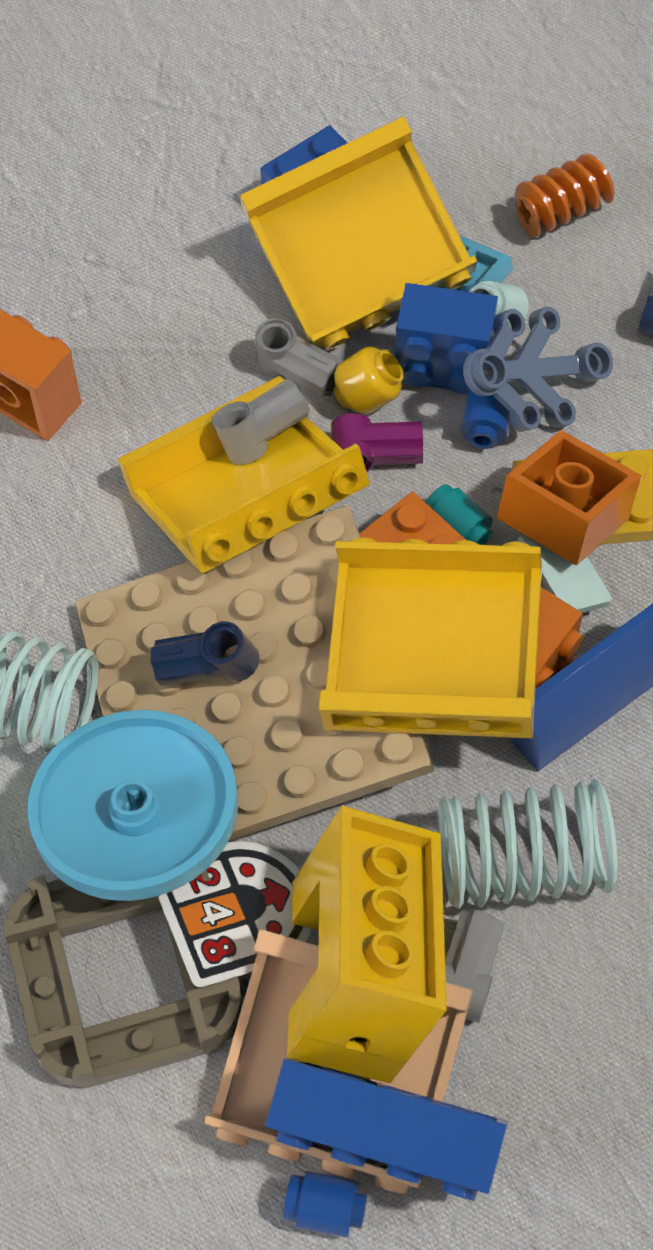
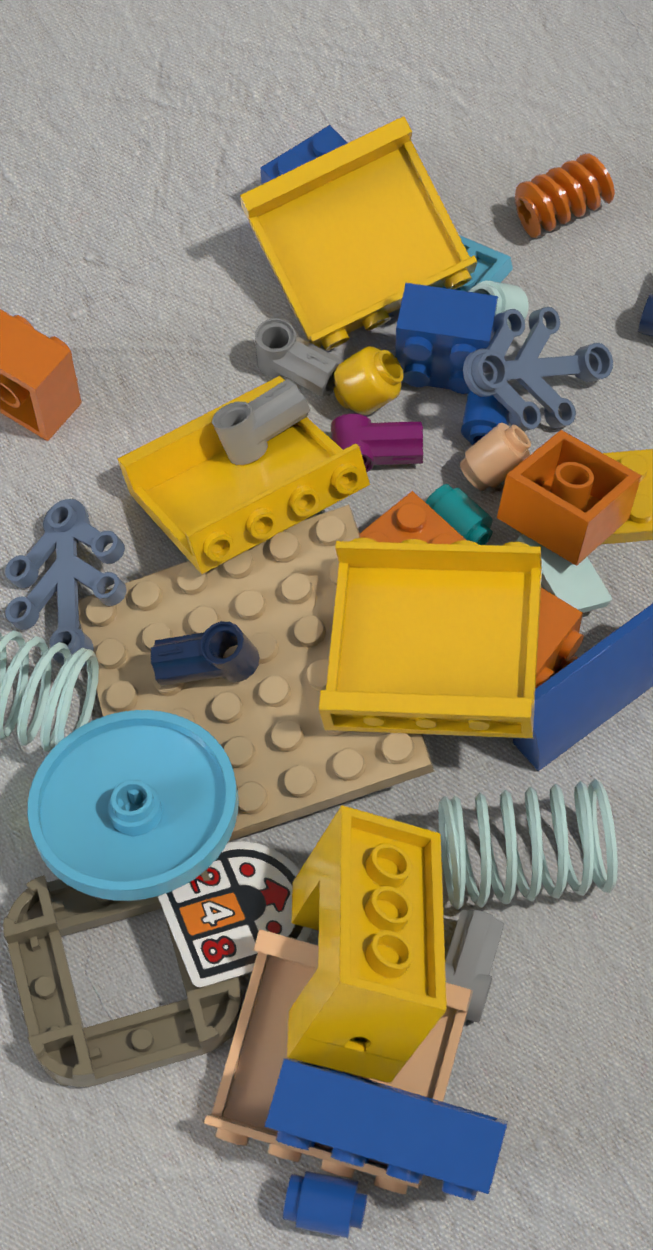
none -> sand blue plant [5,499,127,667]
none -> light nougat brick [460,423,531,491]

